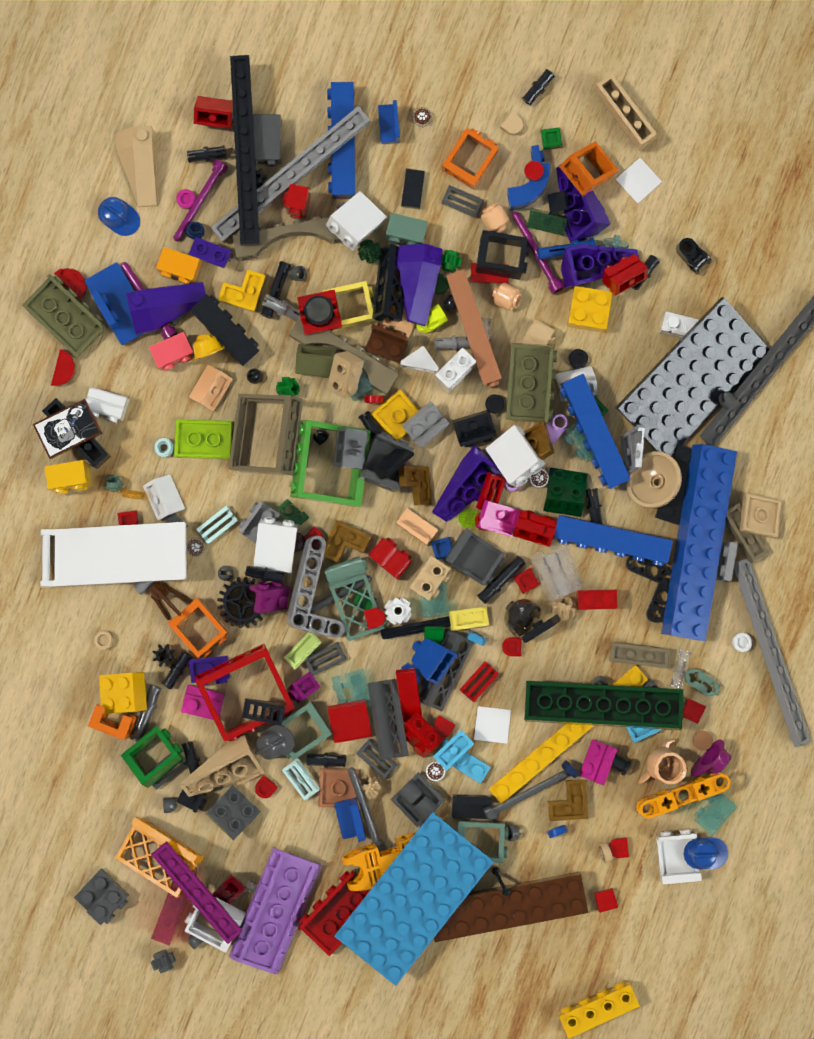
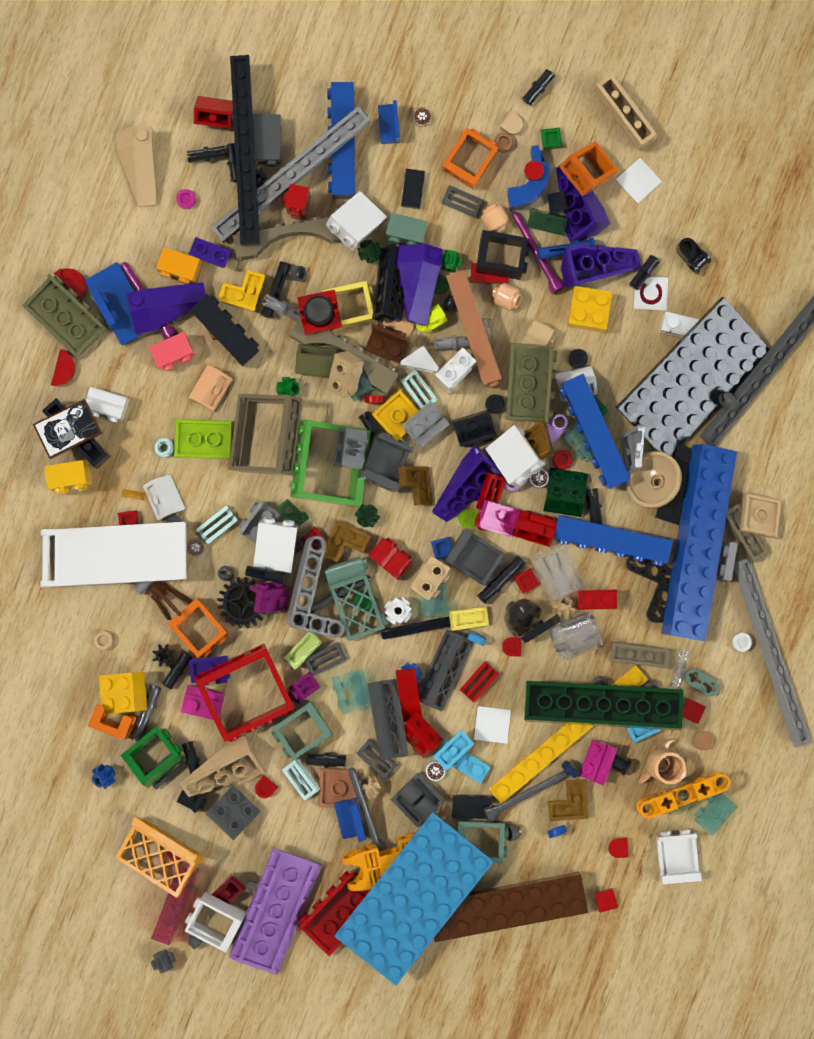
dark grey plate [74,868,129,926] -> none
blue piece [98,197,140,236] -> none
sand green plate [104,475,123,492] -> none
magenta tile [151,841,243,944] -> none
dark grey hinge [163,797,177,813] -> none
magenta piece [173,159,229,241] -> none
dark blue plate [186,222,205,239] -> none
yellow piece [190,334,225,362] -> none
black slope [242,698,285,725] -> none
black hinge [247,368,262,384] -> none
dark grey piece [255,725,295,760] -> none
black hinge [313,429,330,446] -> none
red tile [327,699,372,743] -> none
red tile [364,608,385,629] -> none
black slope [373,448,414,480] -> none
light nougat panel [396,508,438,545] -> none
blue torso [411,638,458,685] -> none
green tile [423,627,444,644] -> none
red tile [433,715,456,738] -> none
black hinge [492,867,510,896] -> none
yellow brick [558,981,640,1038] -> none
tan tile [599,842,612,863] -> none
red brick [602,254,648,296] -> none
clear light blue piece [603,235,629,249] -> none
blue piece [683,838,728,869] -> none
magenta piece [690,739,731,776] -> none
none -> blue gear [92,763,116,789]
none -> black axle [226,143,237,182]
none -> clear green gear [355,504,380,527]
none -> light aqua tile [400,369,438,409]
none -> medium nougat tile [494,133,513,153]
none -> clear cylinder [550,611,604,660]
none -> red tile [552,450,572,469]
none -> white sticker [634,277,668,311]

